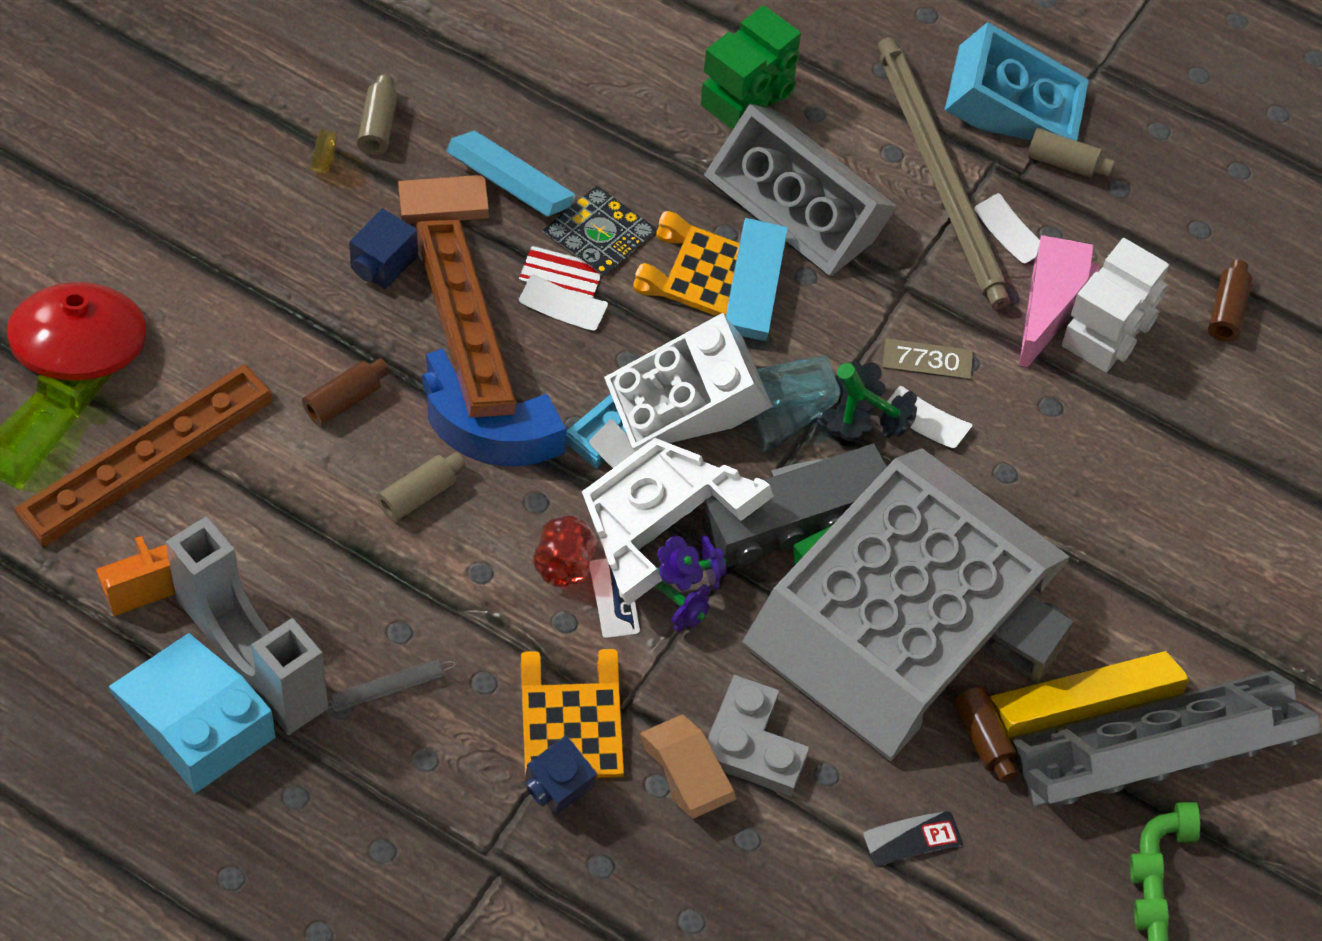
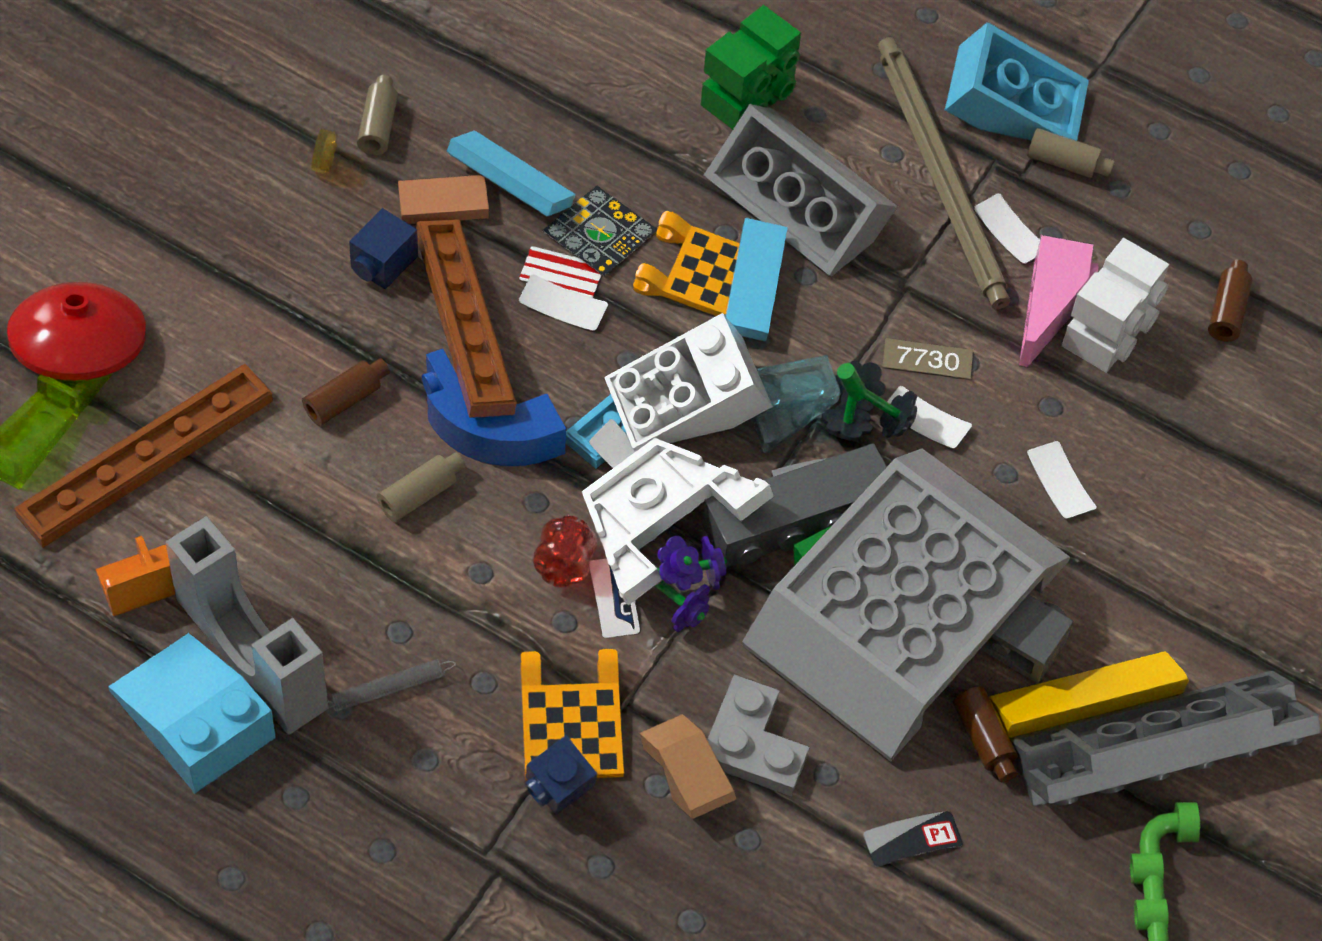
none -> white sticker [1027,441,1097,518]

